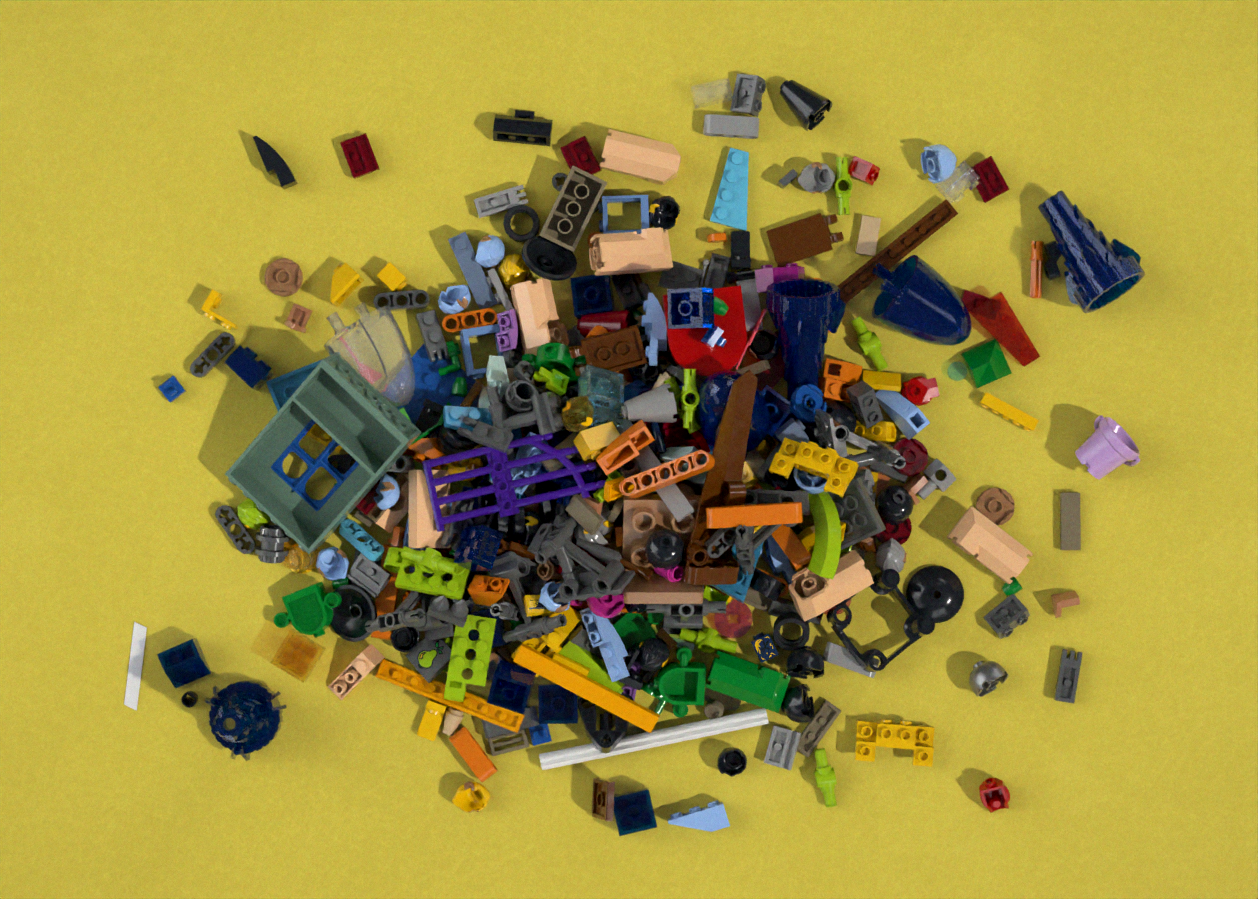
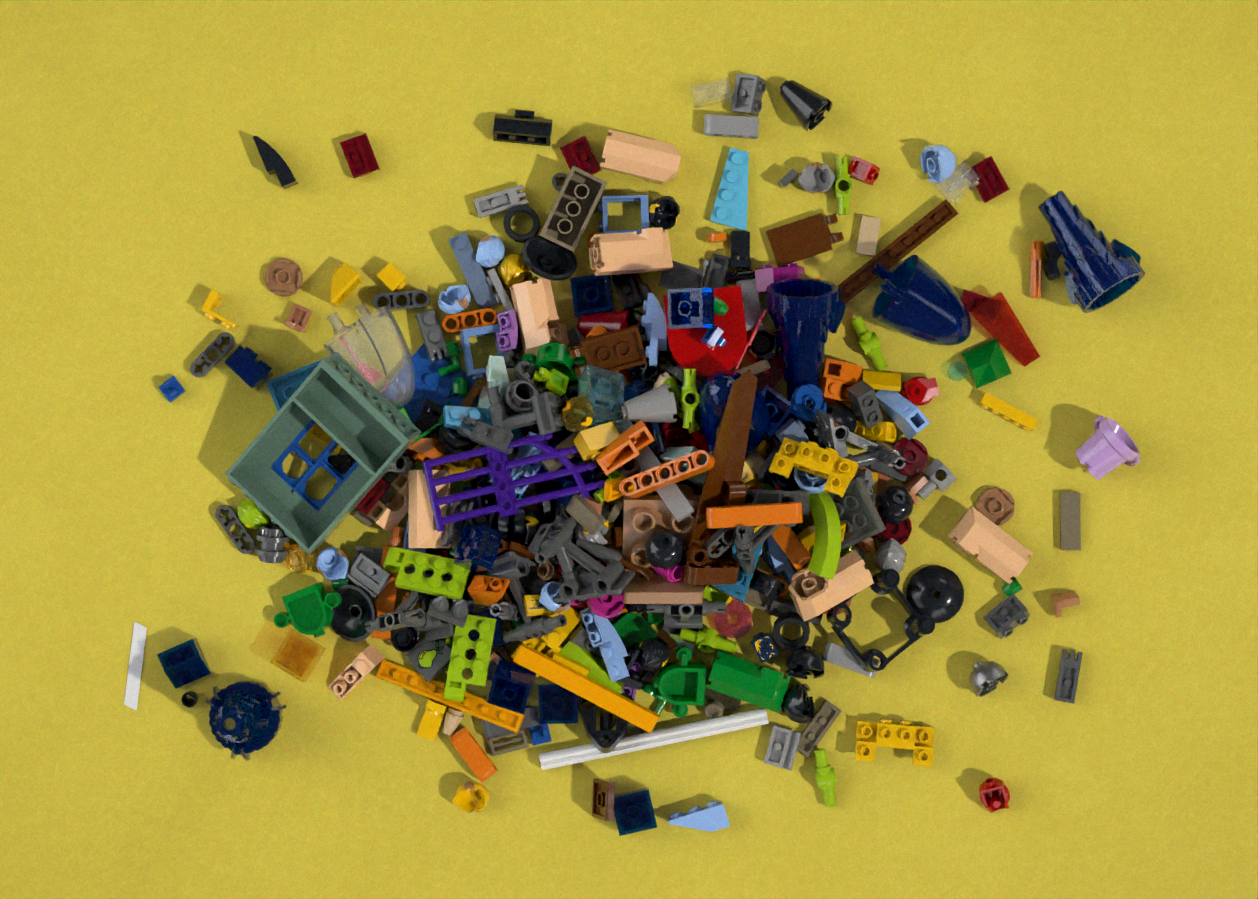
medium azure beam [339,519,384,561] -> none
light blue hair [374,473,400,510] -> none
lime pin [401,546,459,575] -> none
black hair [717,747,747,777] -> none

